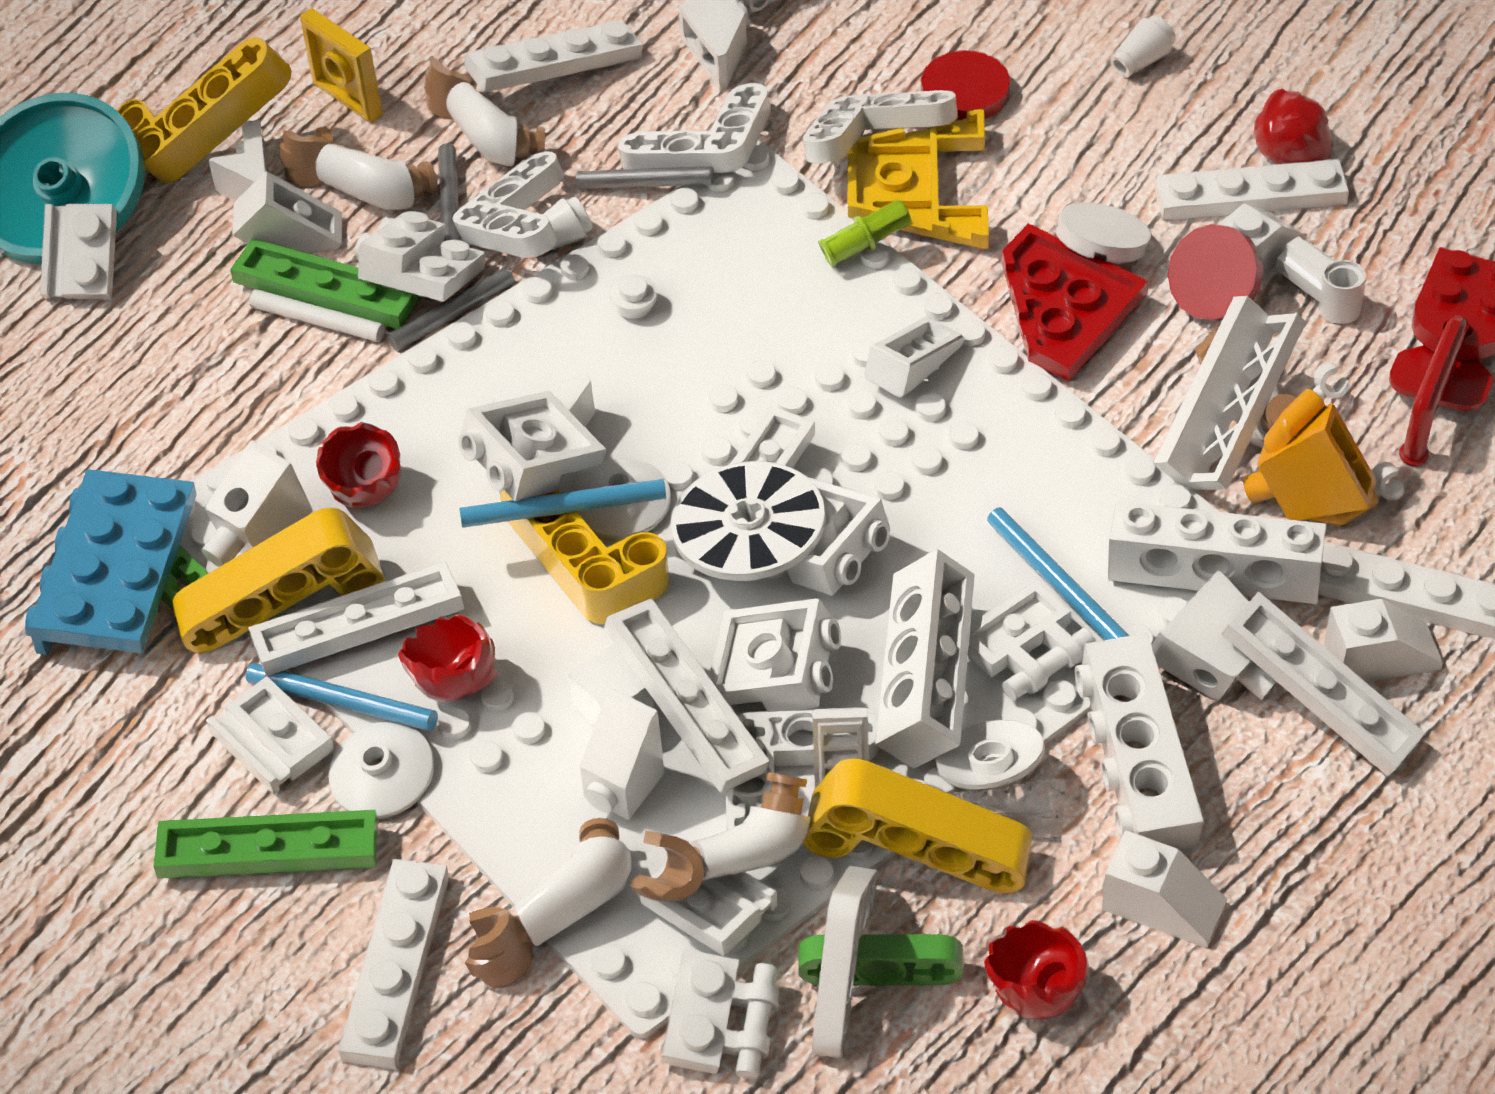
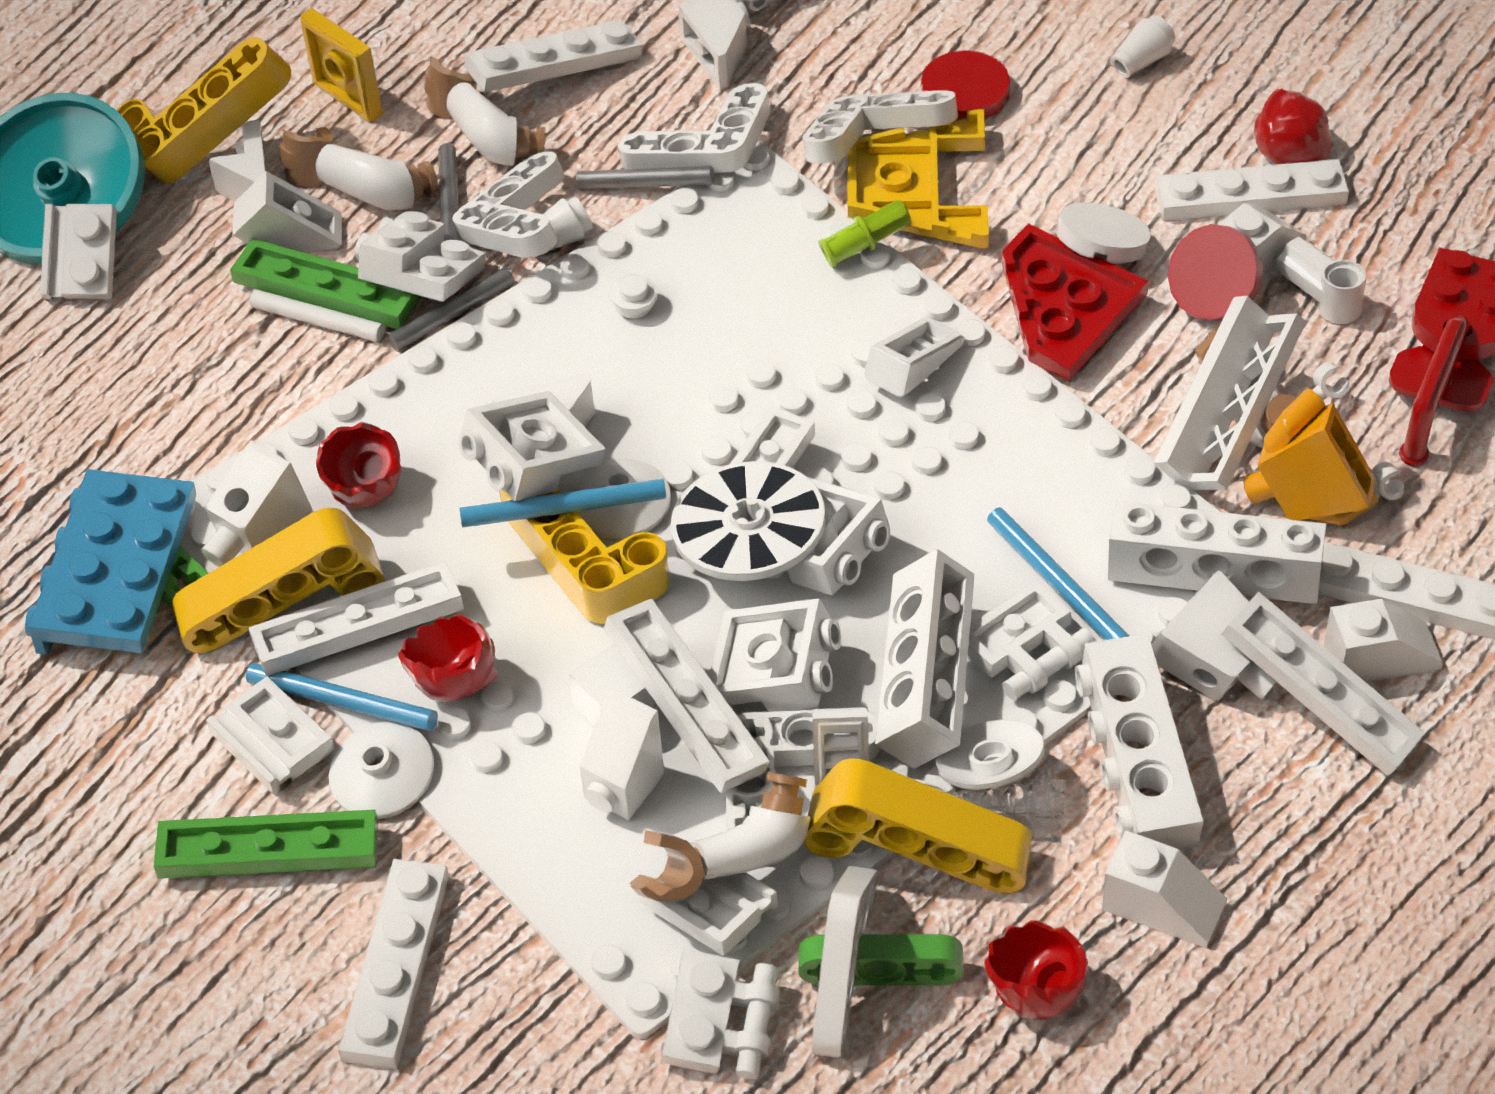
piece [465,818,632,988] -> none

